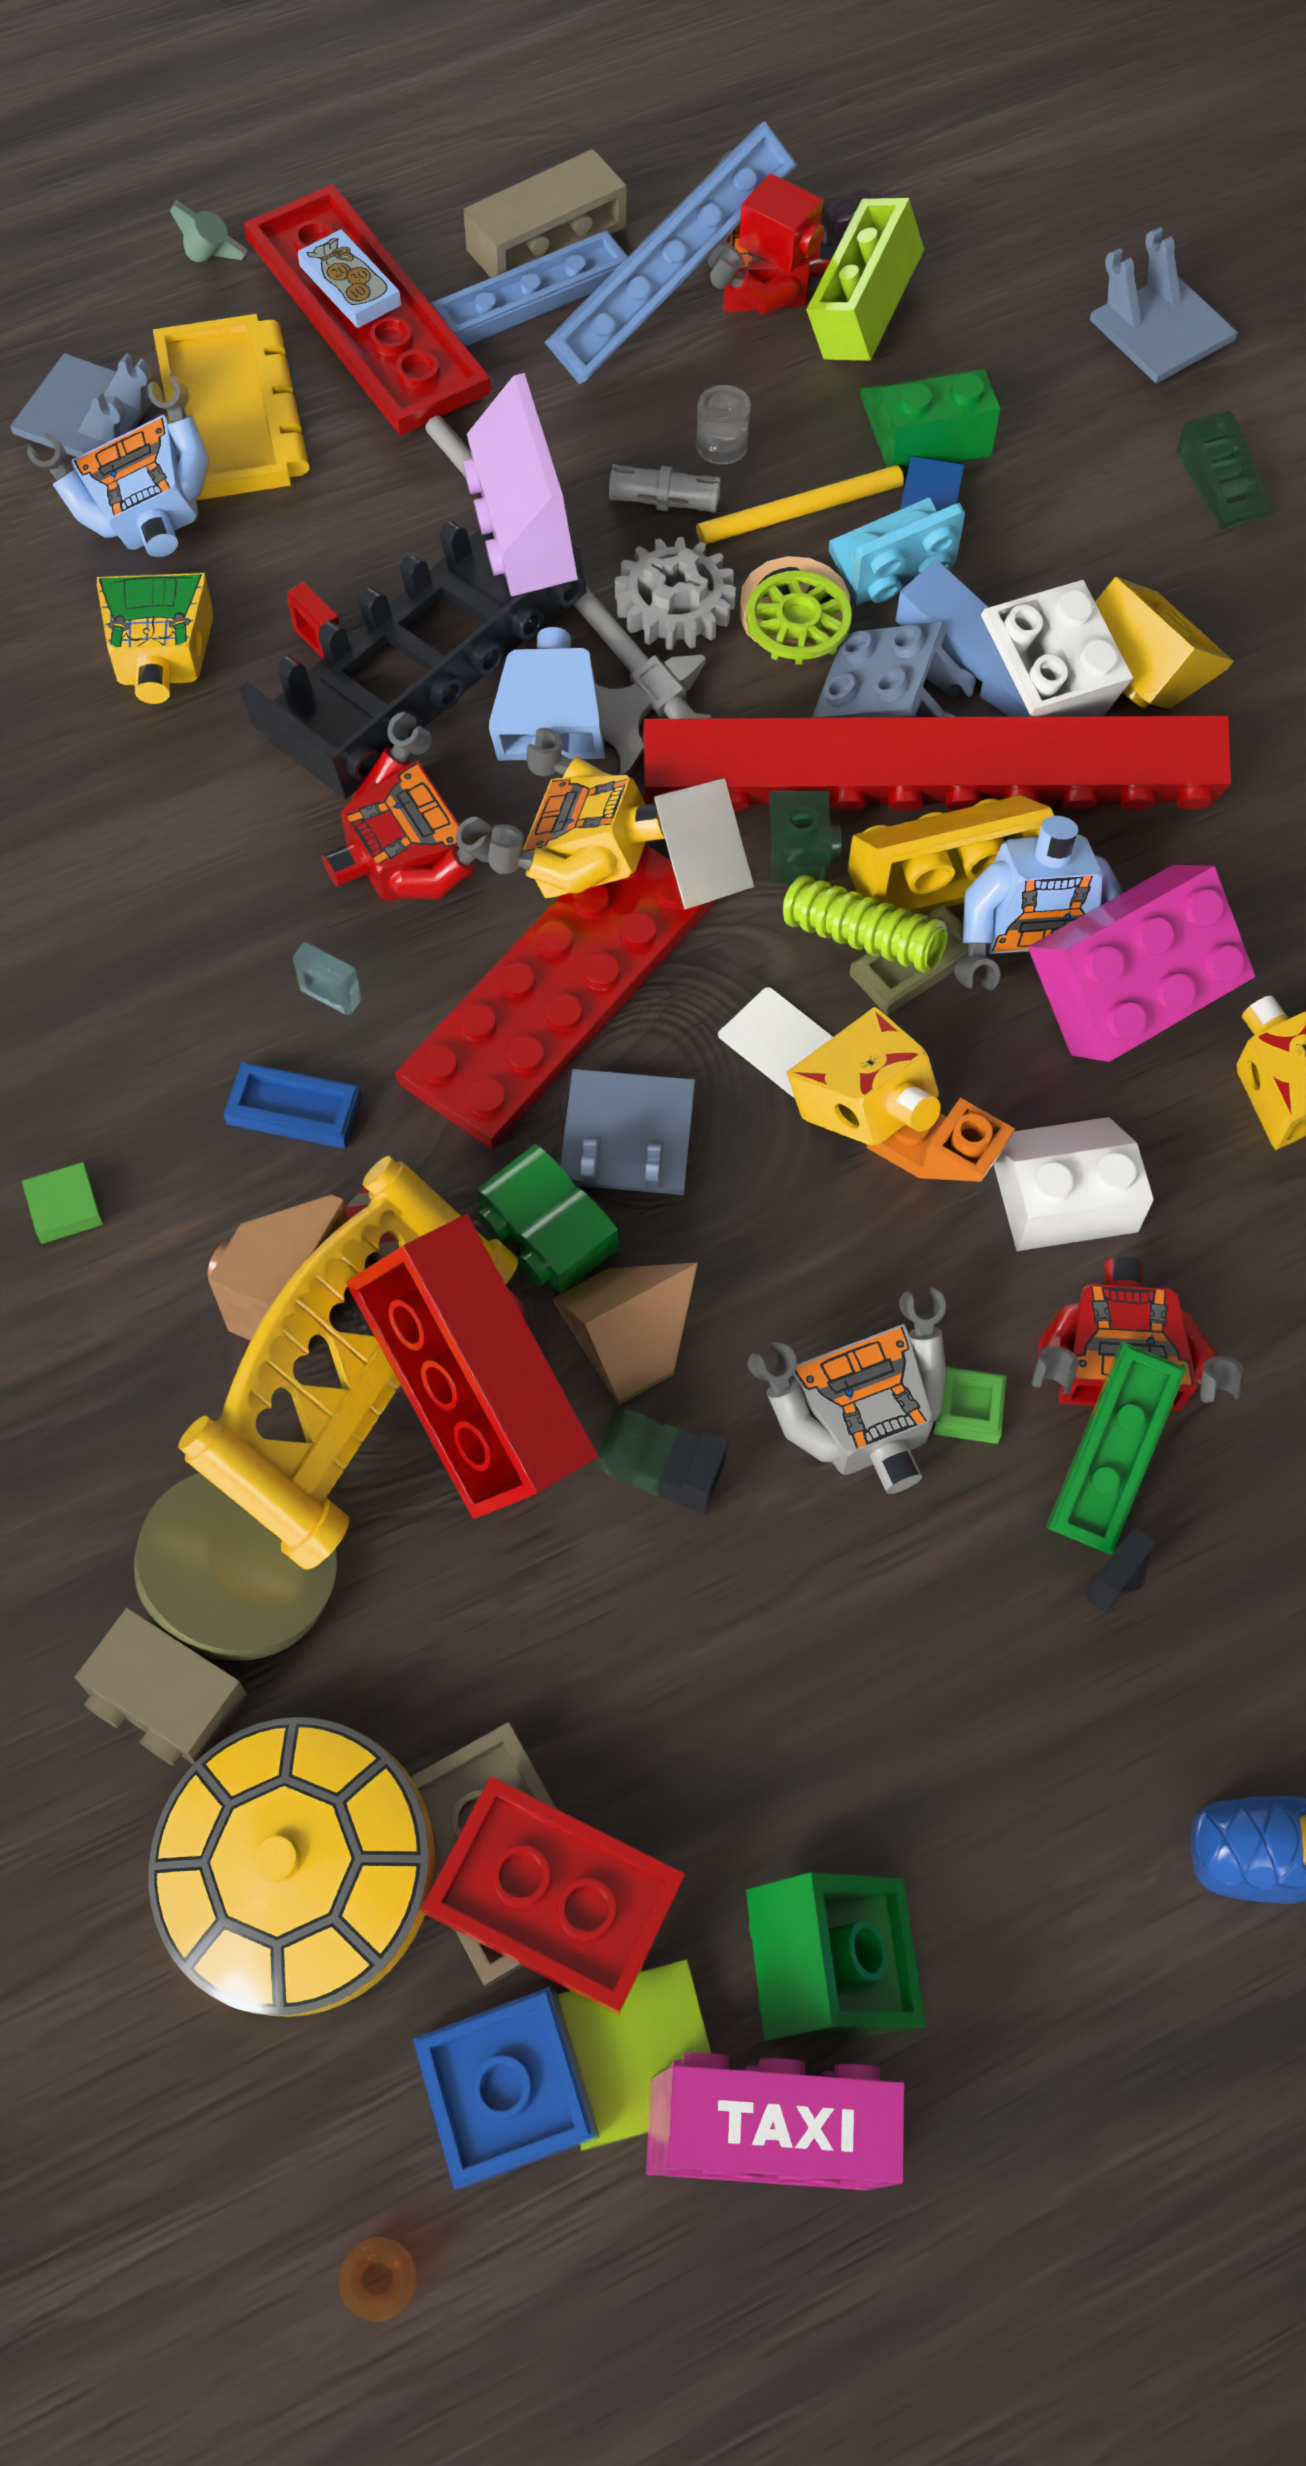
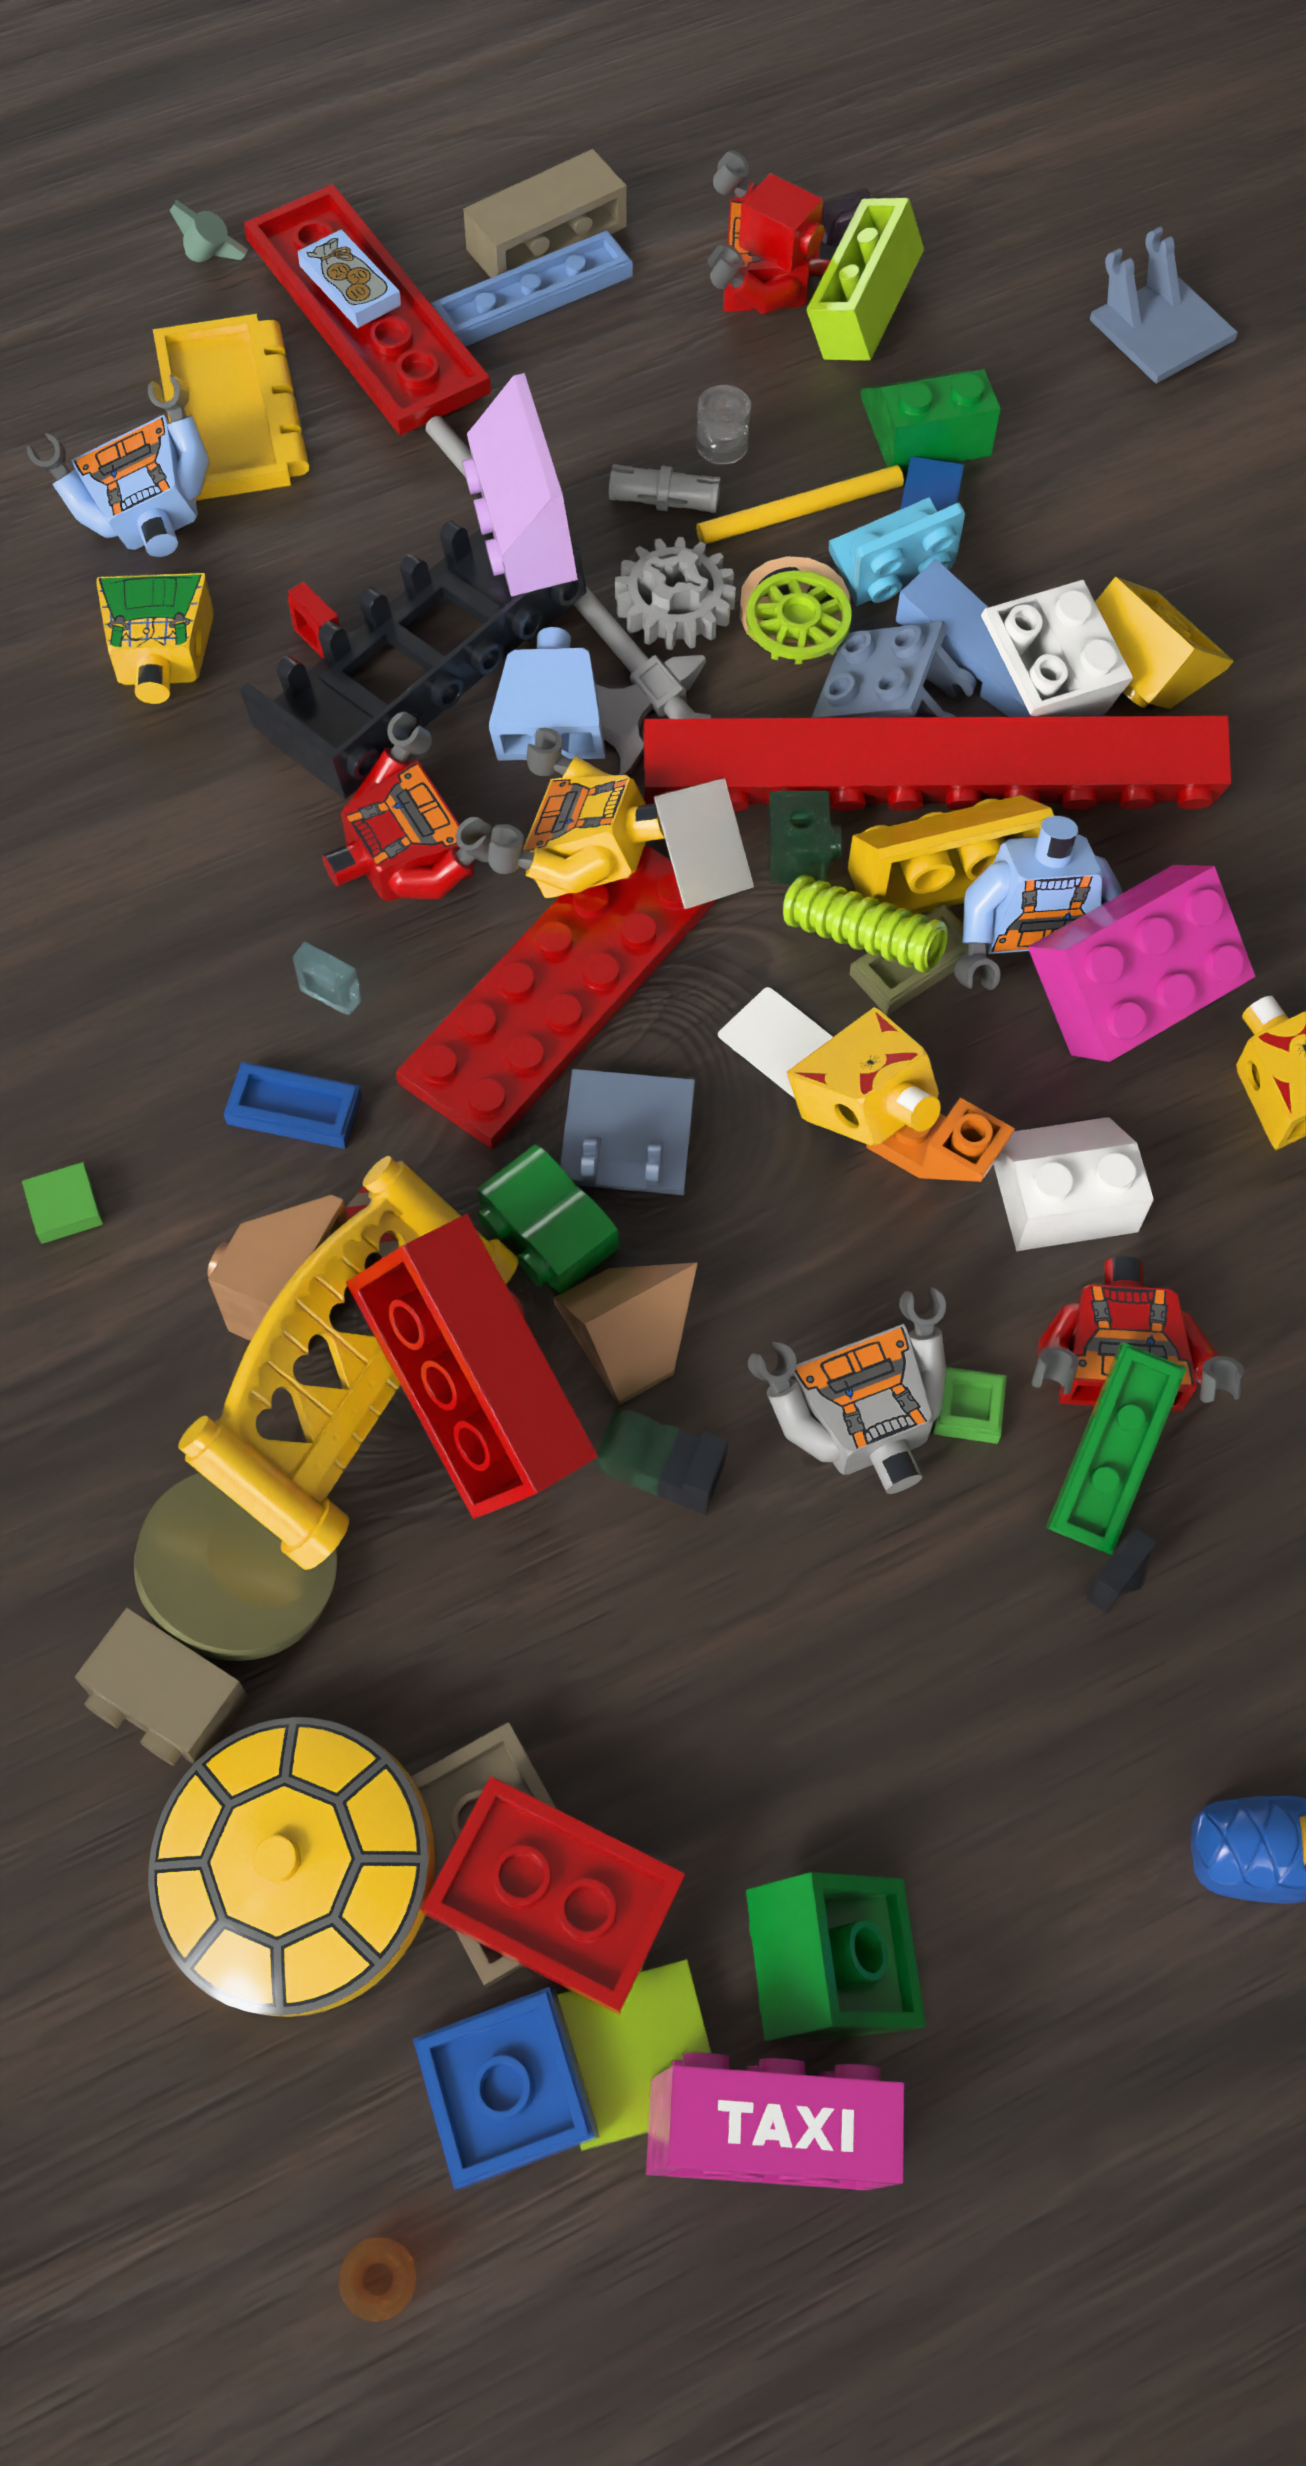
sand blue plate [10,353,152,457] -> none
medium blue tile [545,121,797,384] -> none
clear green slope [1176,411,1272,530] -> none

